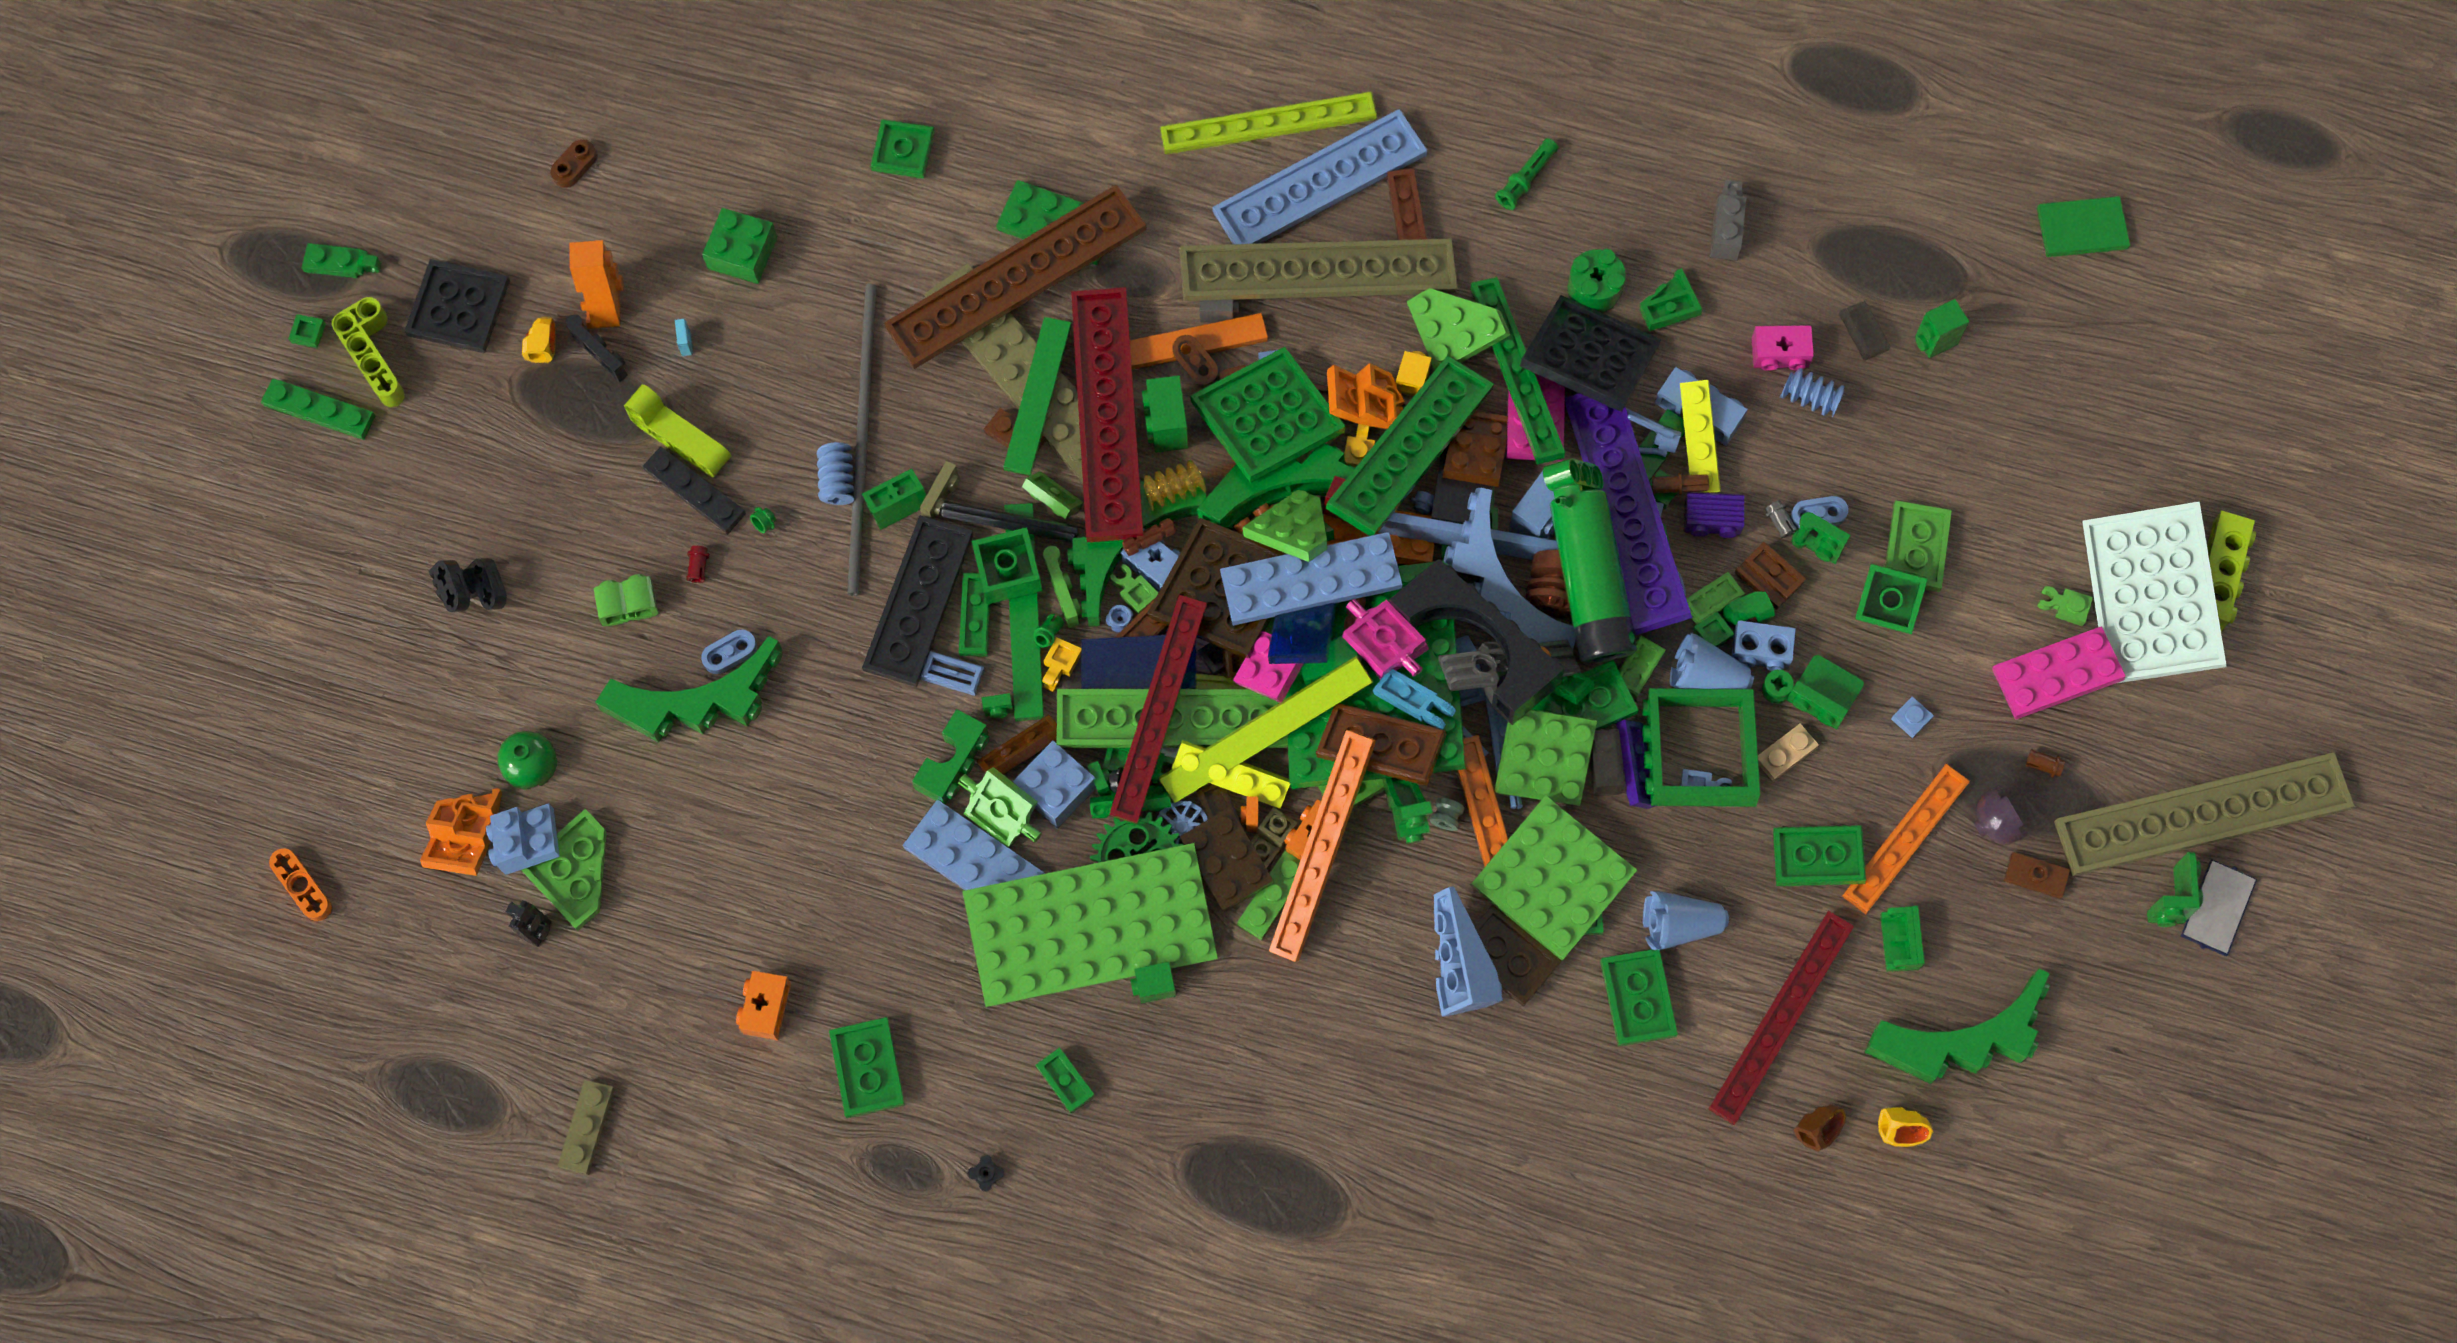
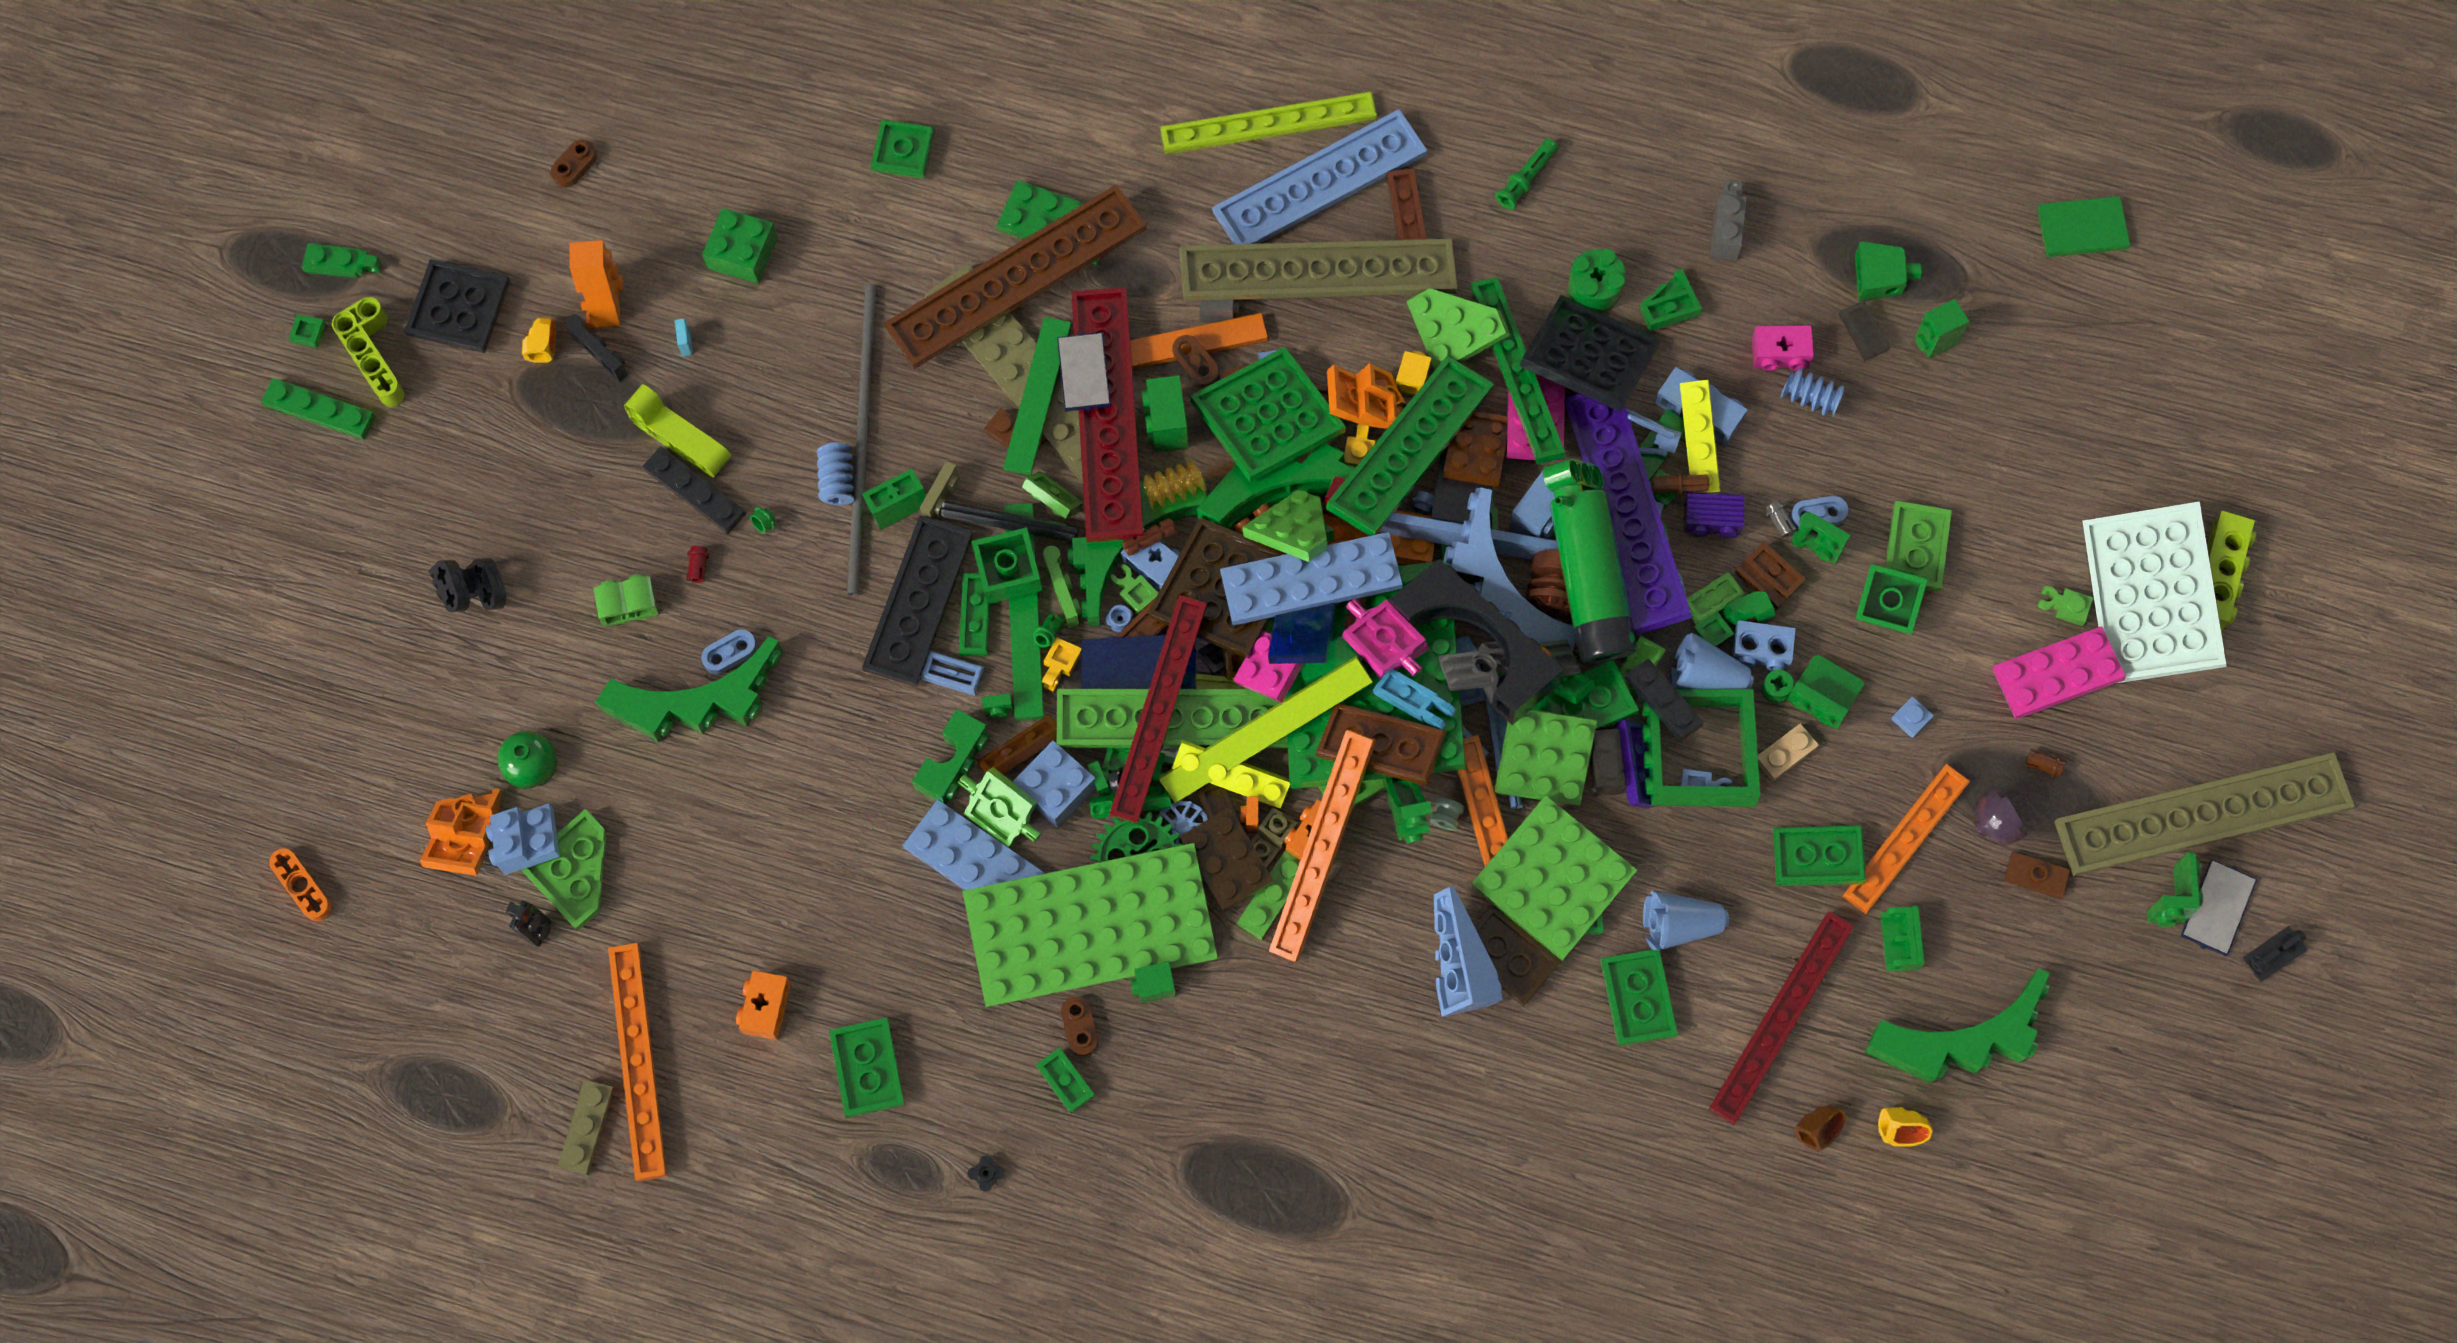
none -> orange plate [608,943,667,1182]
none -> flat silver piece [1057,332,1111,412]
none -> reddish brown plate [1061,997,1098,1057]
none -> black plate [1625,658,1704,742]
none -> green torso [1855,242,1921,301]
none -> black hinge [2242,926,2308,982]

